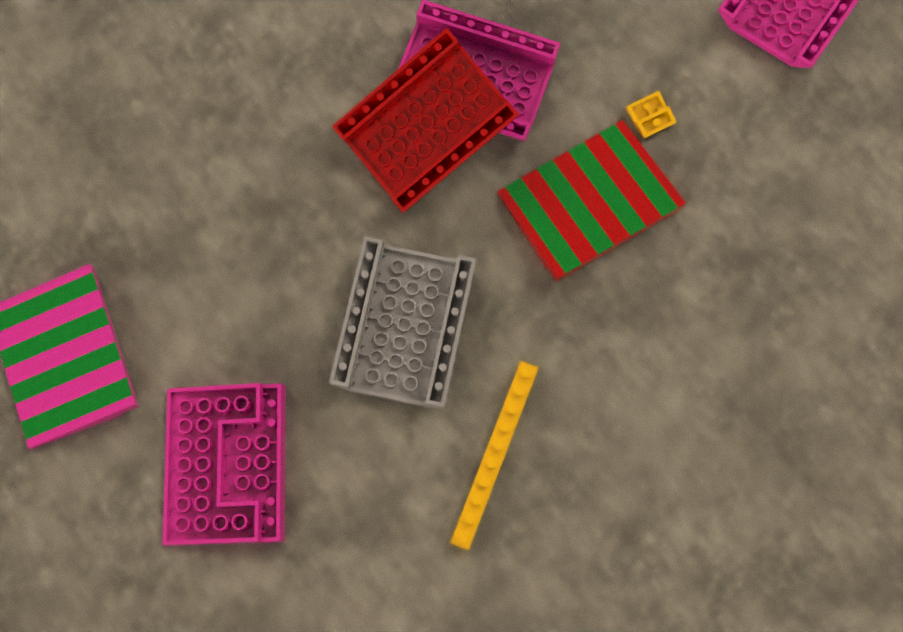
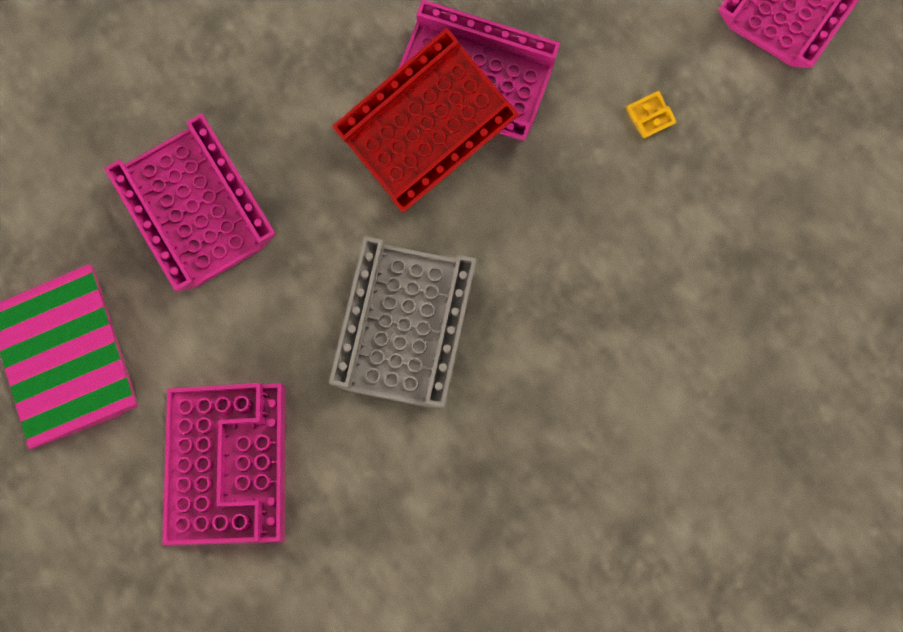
yellow plate [450,361,539,551] -> none
slope [497,120,686,283] -> none
none -> dark pink slope [104,113,276,292]

